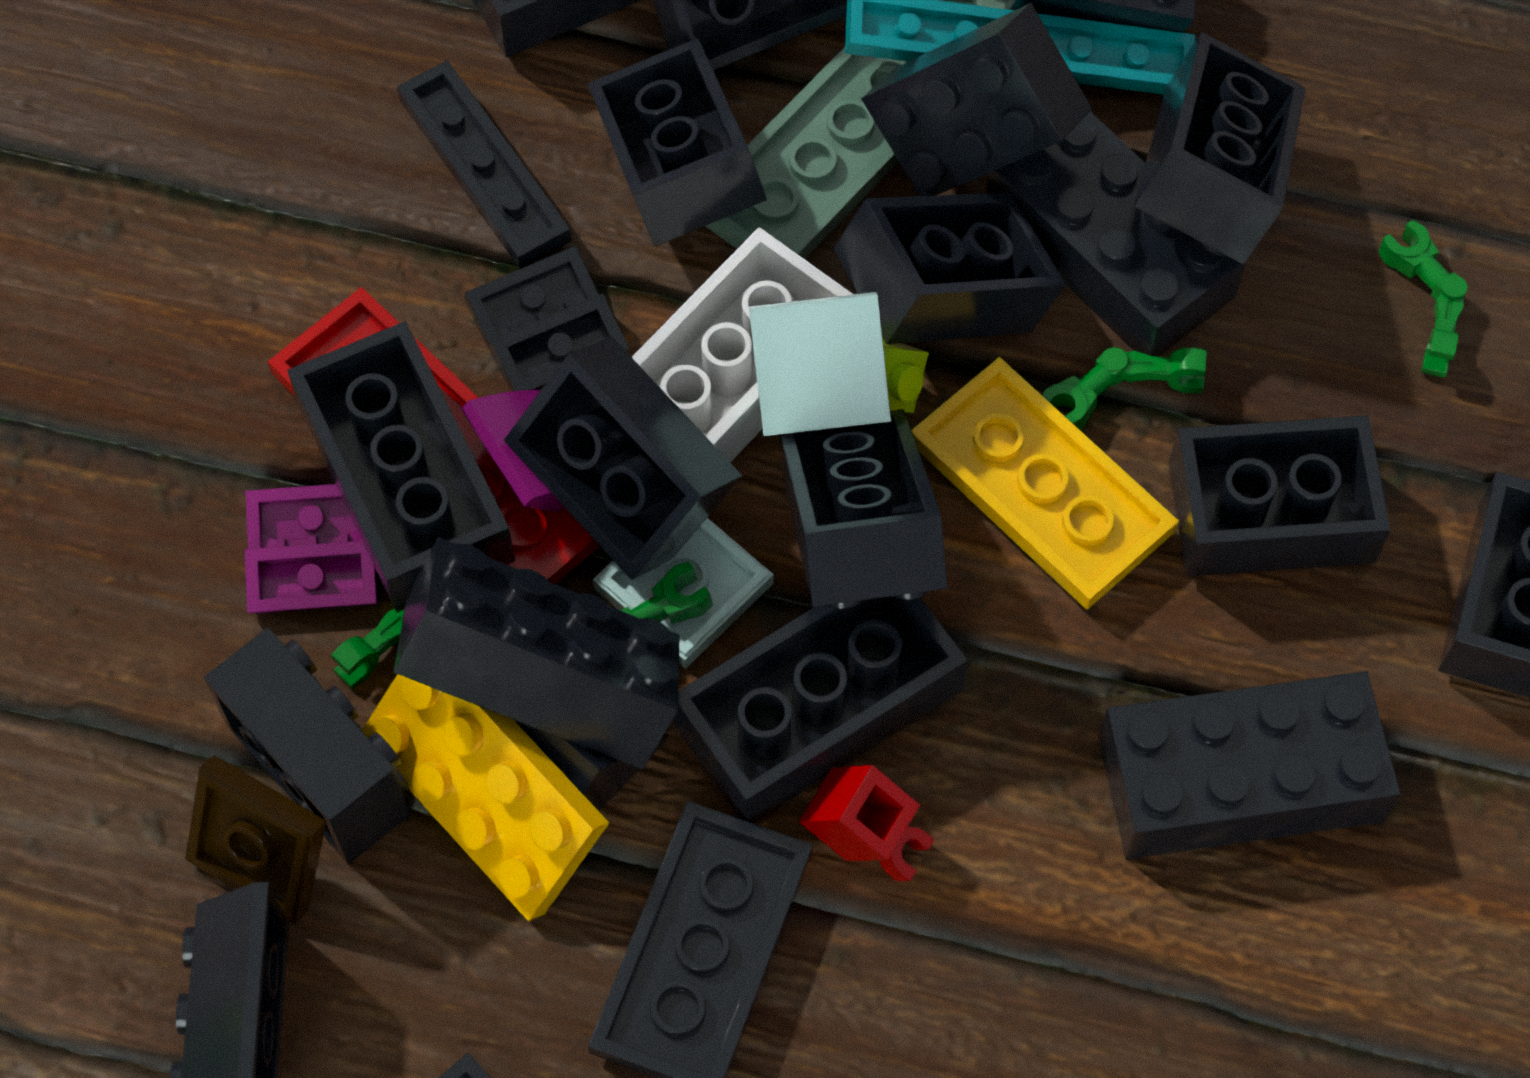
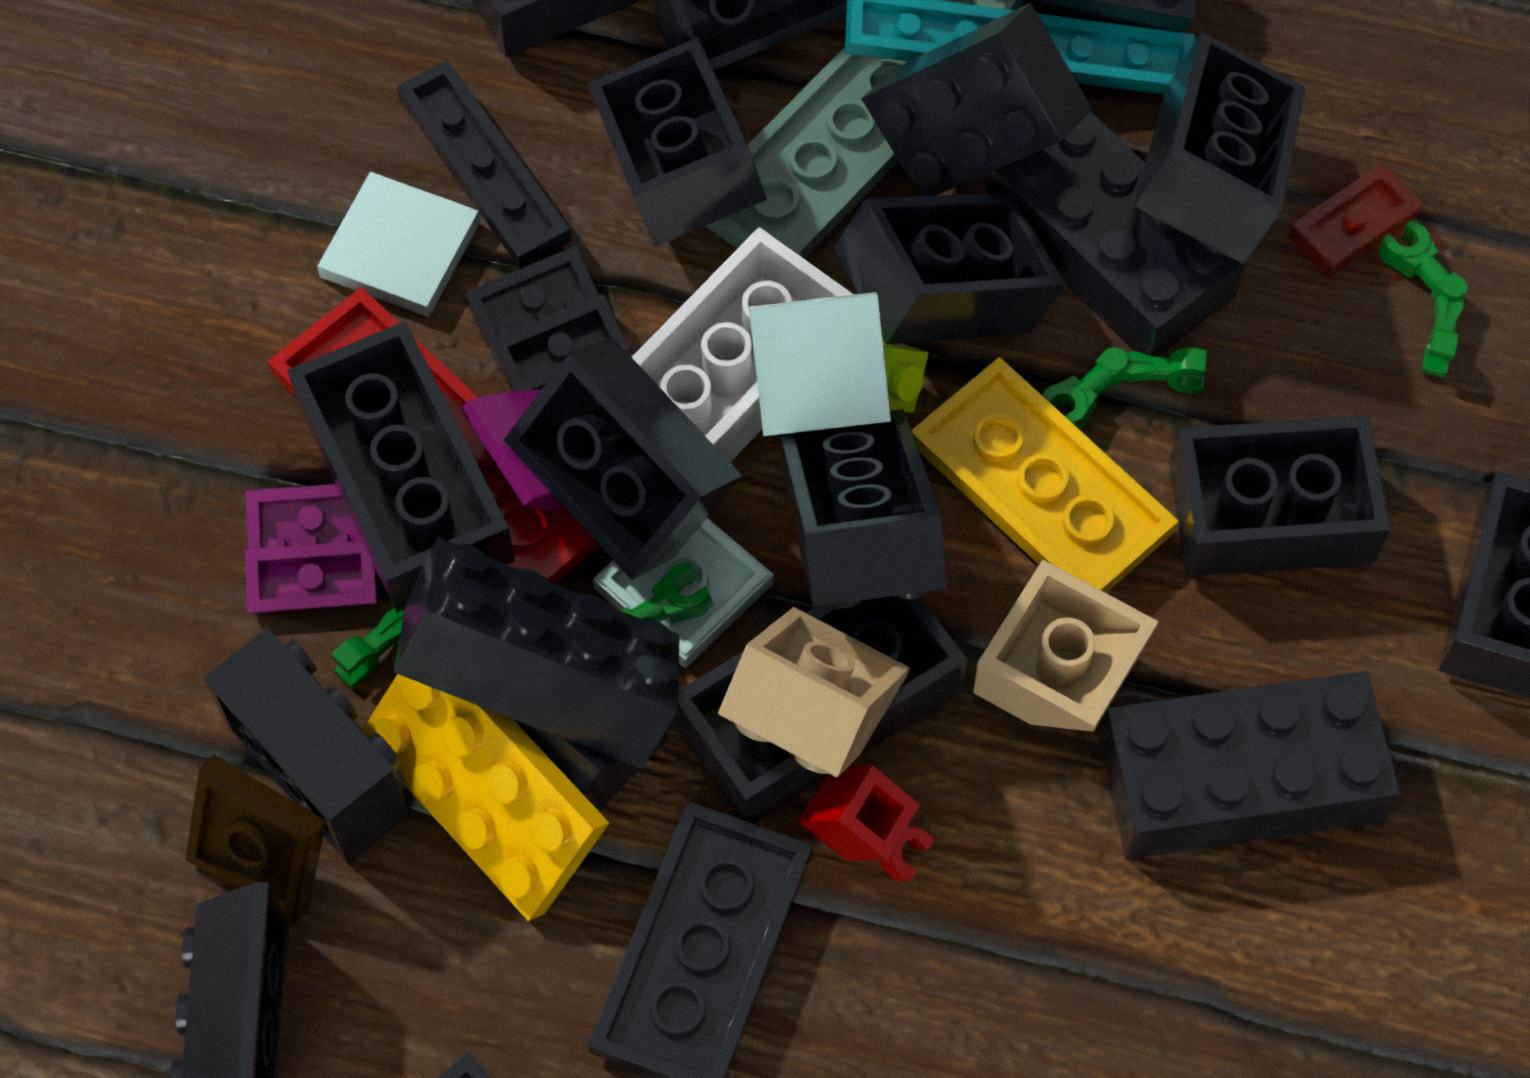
none -> light aqua tile [317,172,480,317]
none -> tan slope [718,607,910,778]
none -> tan slope [973,560,1159,732]
none -> clear red plate [1288,163,1423,278]

